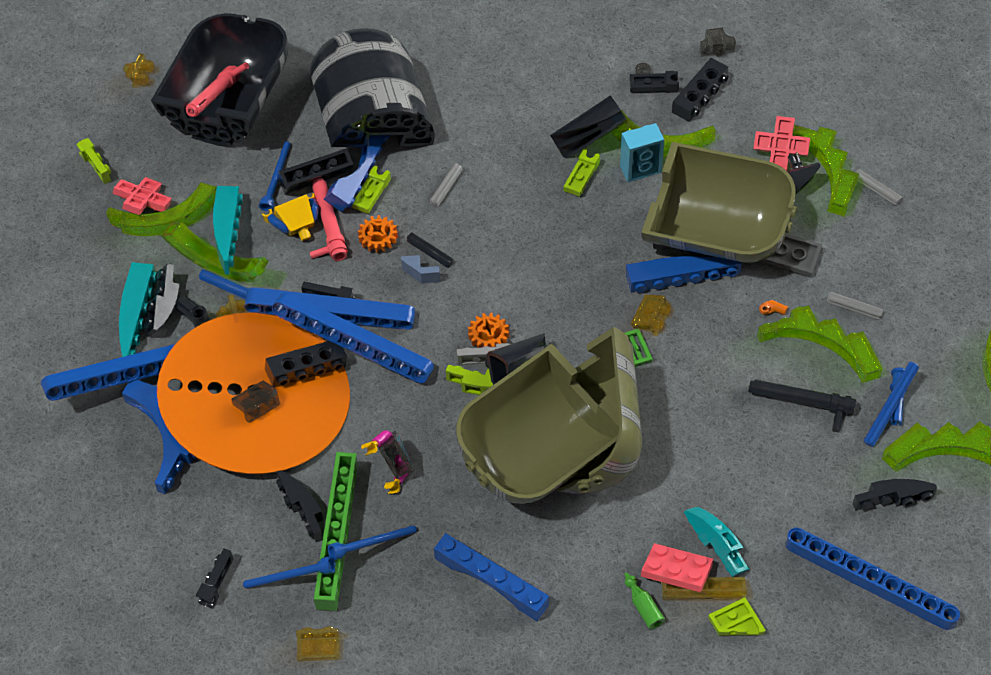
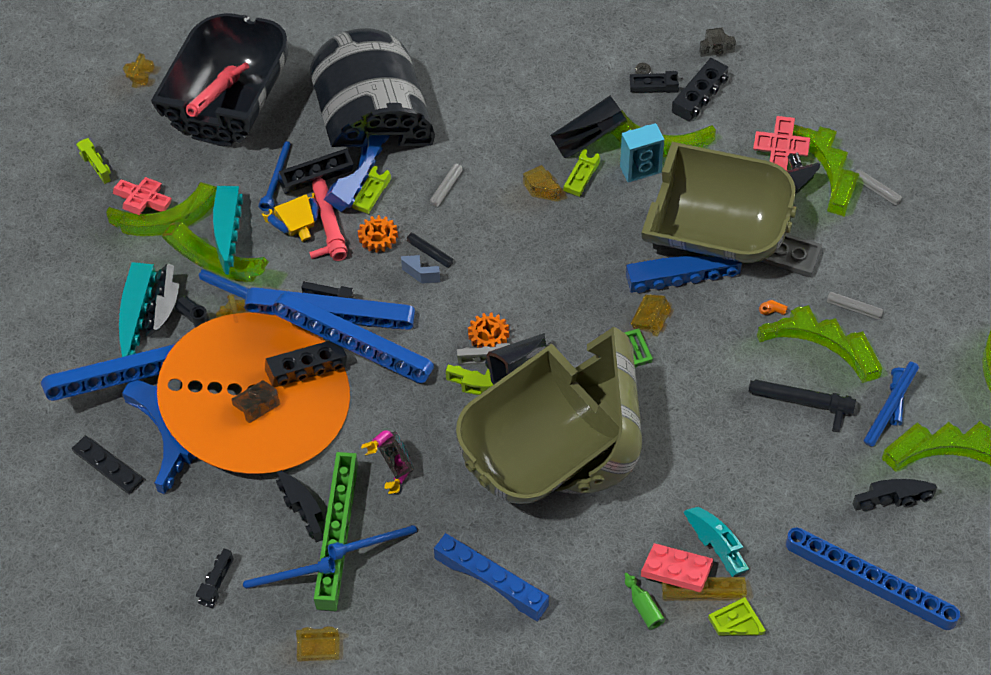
none -> black plate [71,435,143,494]
none -> clear yellow slope [523,165,561,202]

